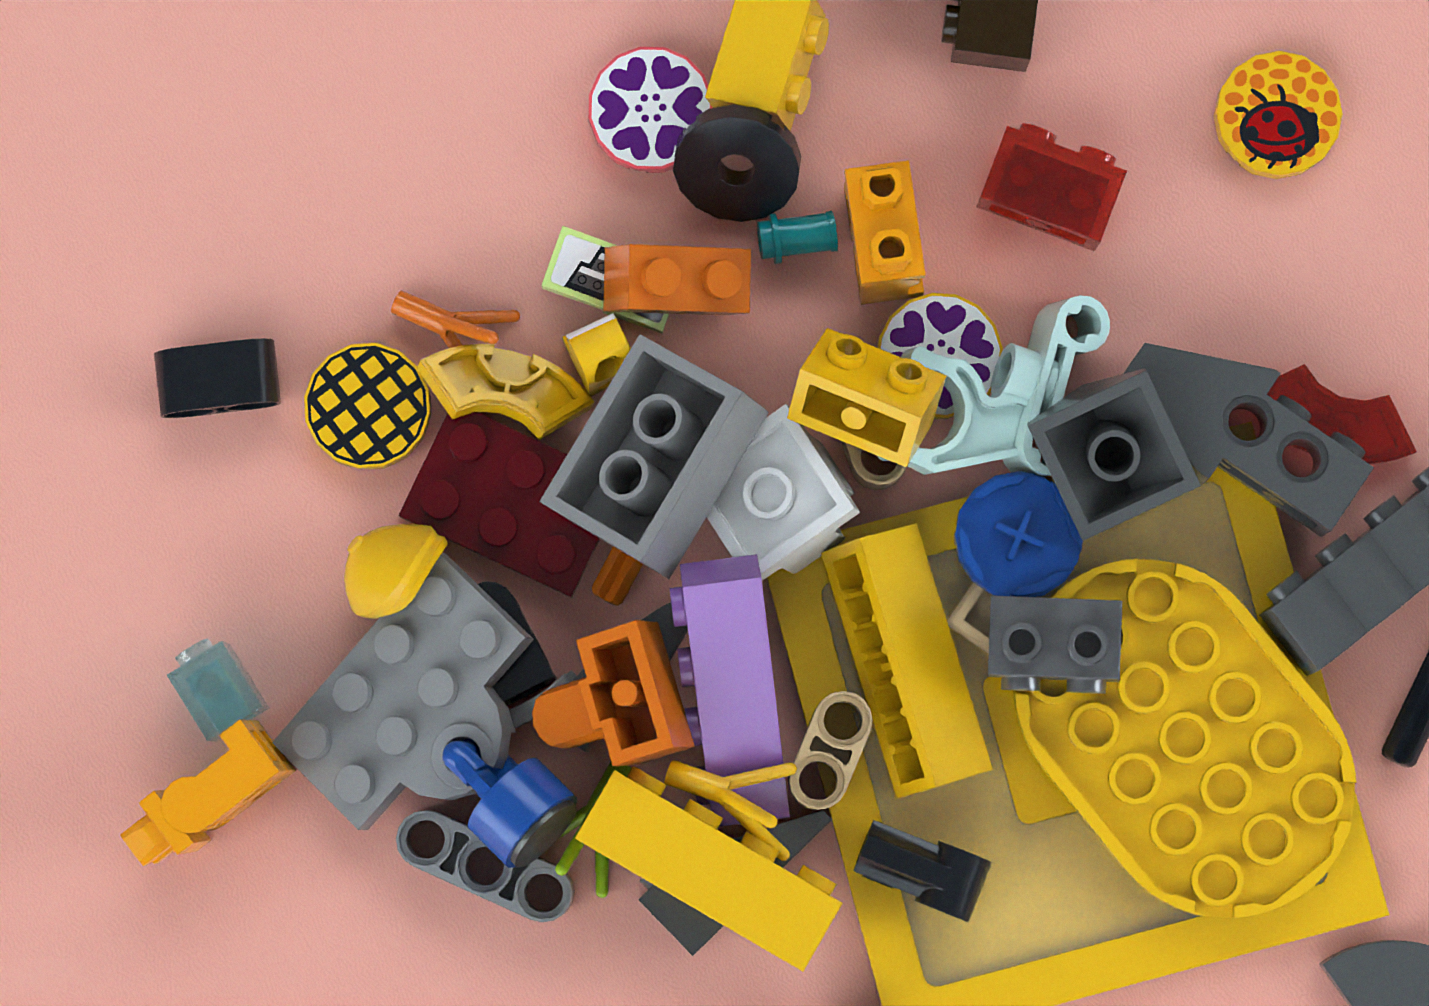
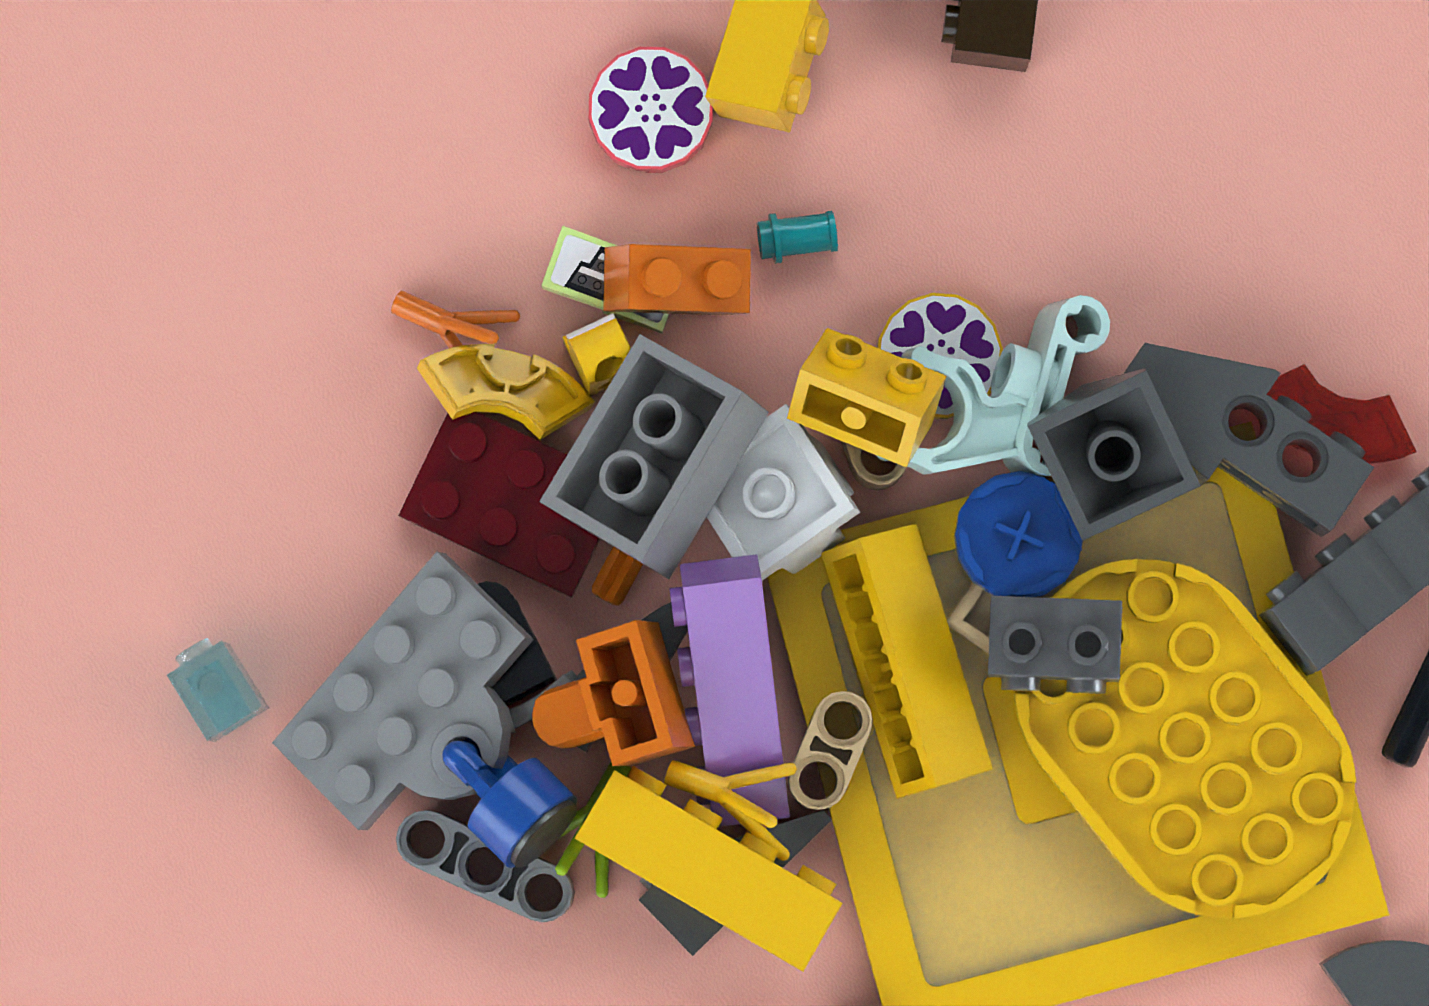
light orange hips [120,719,296,866] -> none
black beam [154,338,281,418] -> none
tile [304,343,431,470] -> none
yellow hat [344,524,448,619] -> none
black tile [673,104,802,222] -> none
light orange hips [844,160,926,305] -> none
black piece [853,820,993,923] -> none
clear red brick [976,123,1127,251] -> none
tile [1213,51,1343,179] -> none

